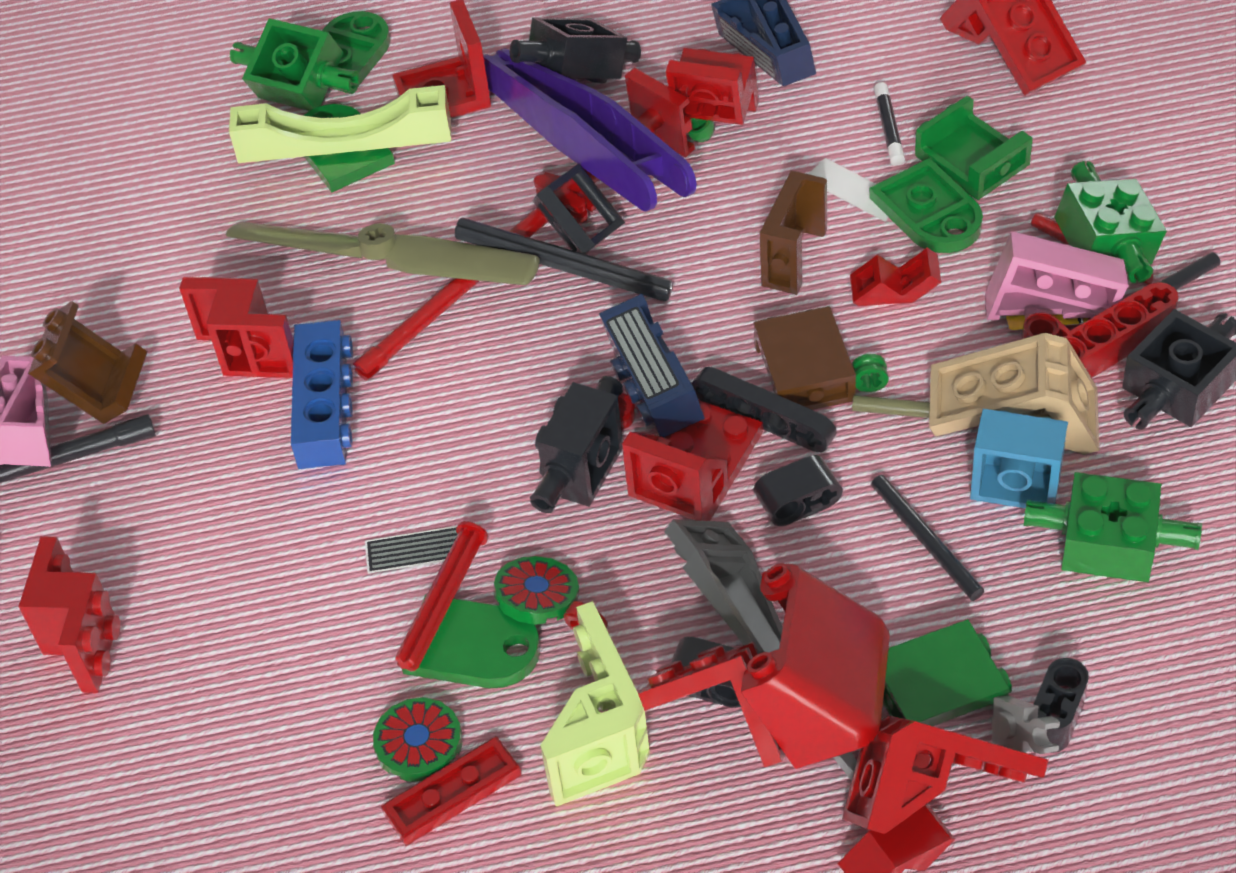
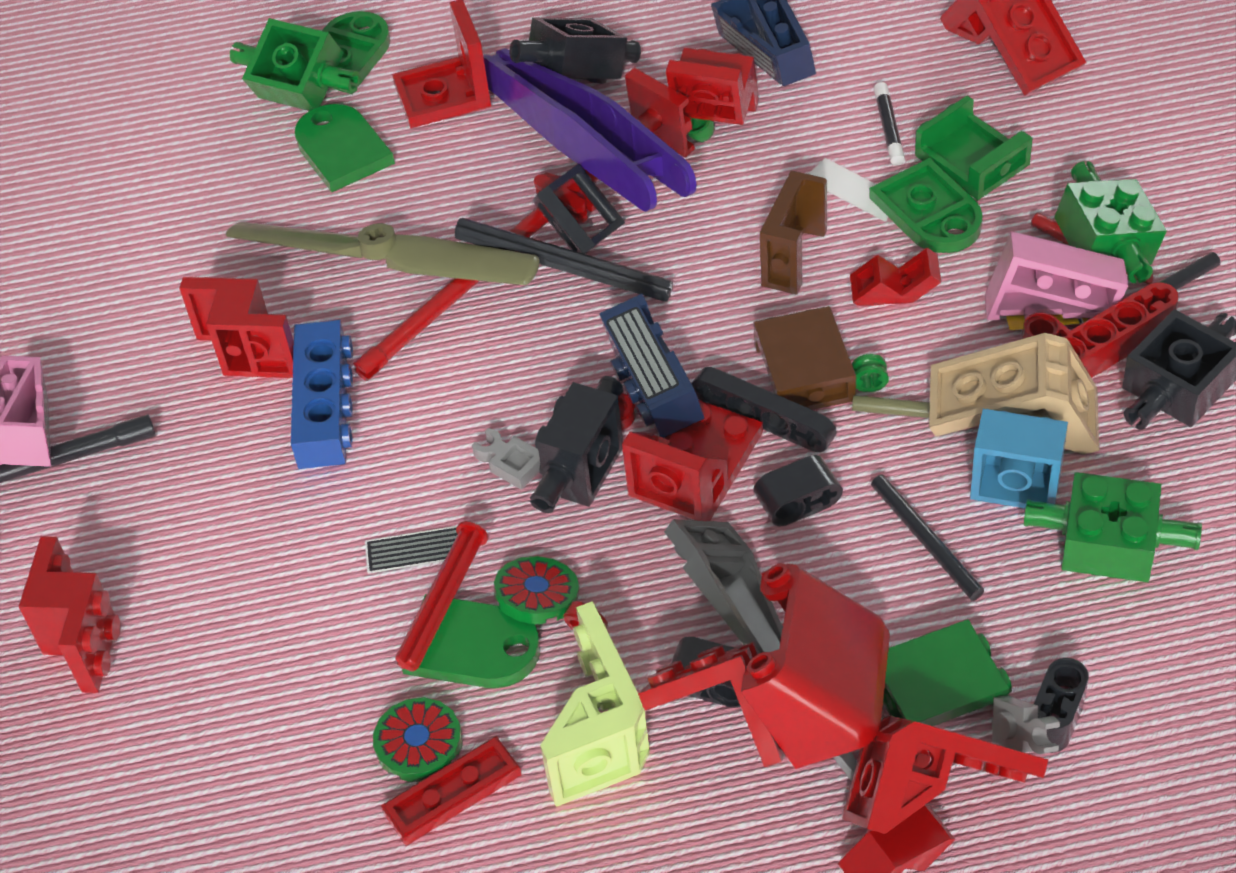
reddish brown panel [28,301,148,424] -> none
yellowish green arch [229,85,451,163] -> none
none -> light grey plate [472,428,540,490]

